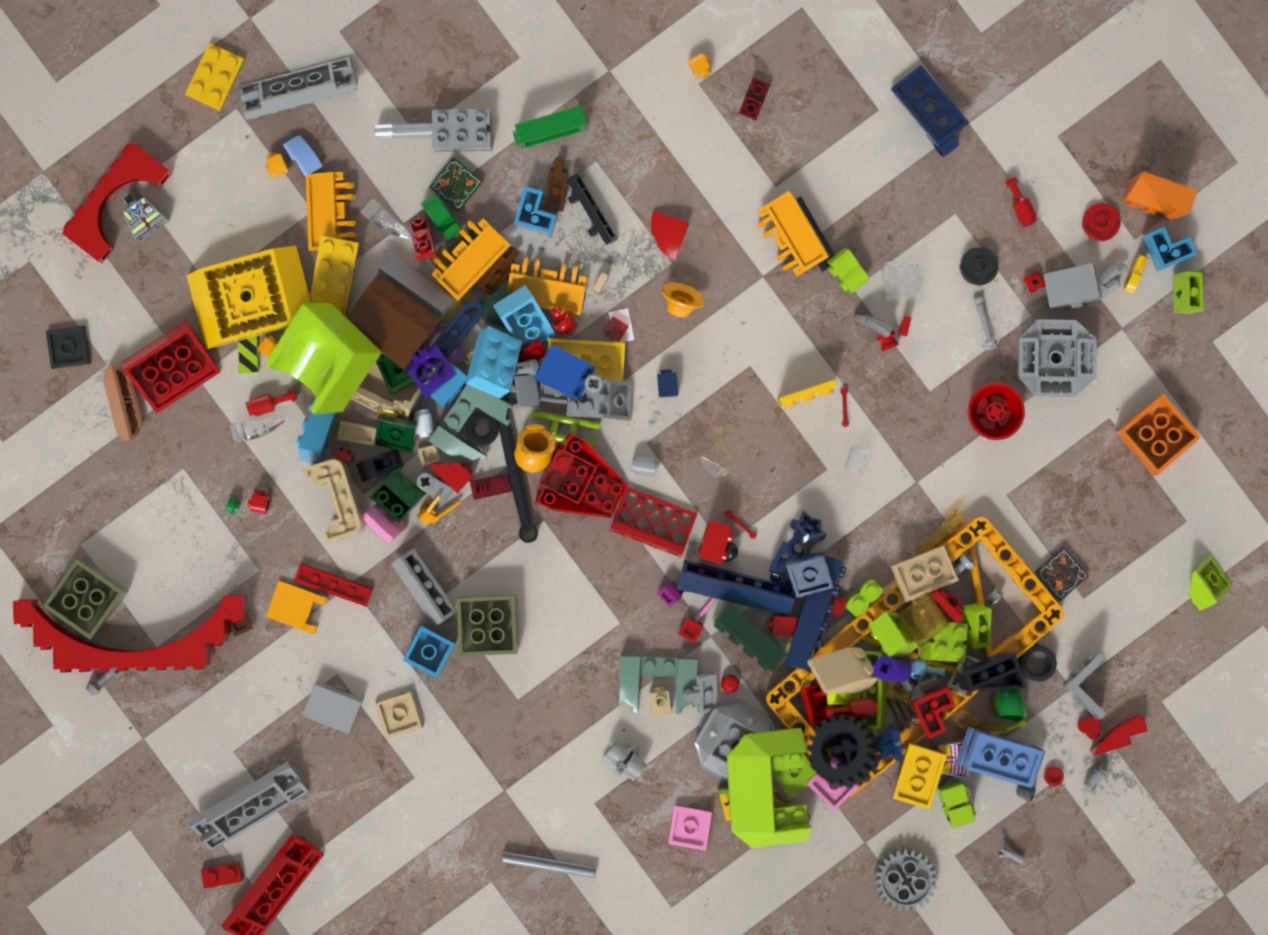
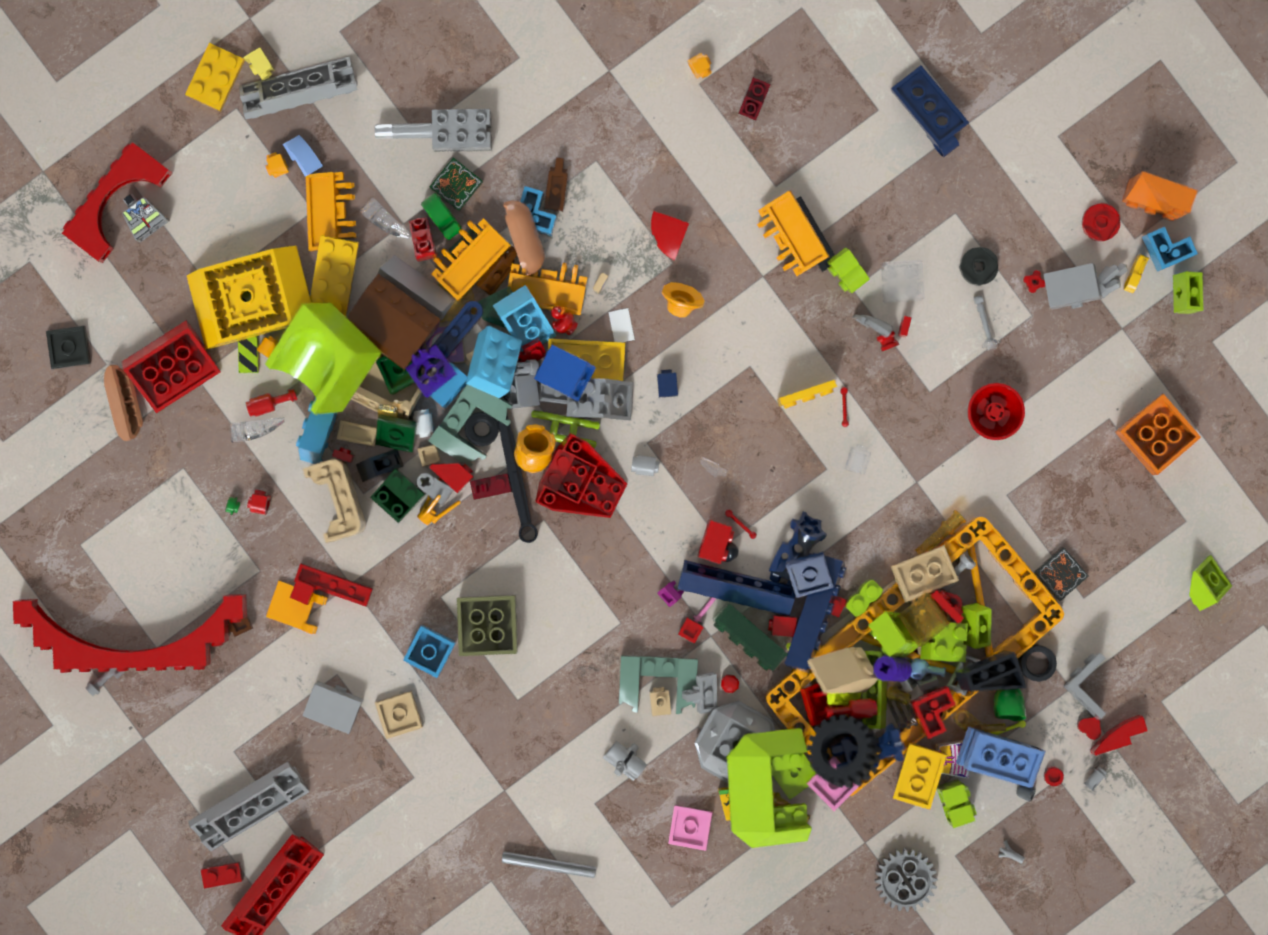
olive slope [43,558,129,640] -> none
bright pink plate [361,504,408,544] -> none
light grey brick [391,548,457,628] -> none
green window [512,105,587,149] -> none
black hinge [566,174,618,245] -> none
light grey bush [585,373,602,392] -> none
clear red tile [603,316,629,342] -> none
red fence [609,487,697,558] -> none
light grey bush [985,587,1003,606] -> none
red piece [1005,177,1037,228] -> none
light grey piece [1018,319,1097,397] -> none
none -> light yellow brick [244,48,275,80]
none -> red tile [289,580,316,605]
none -> nougat brick [503,201,545,276]

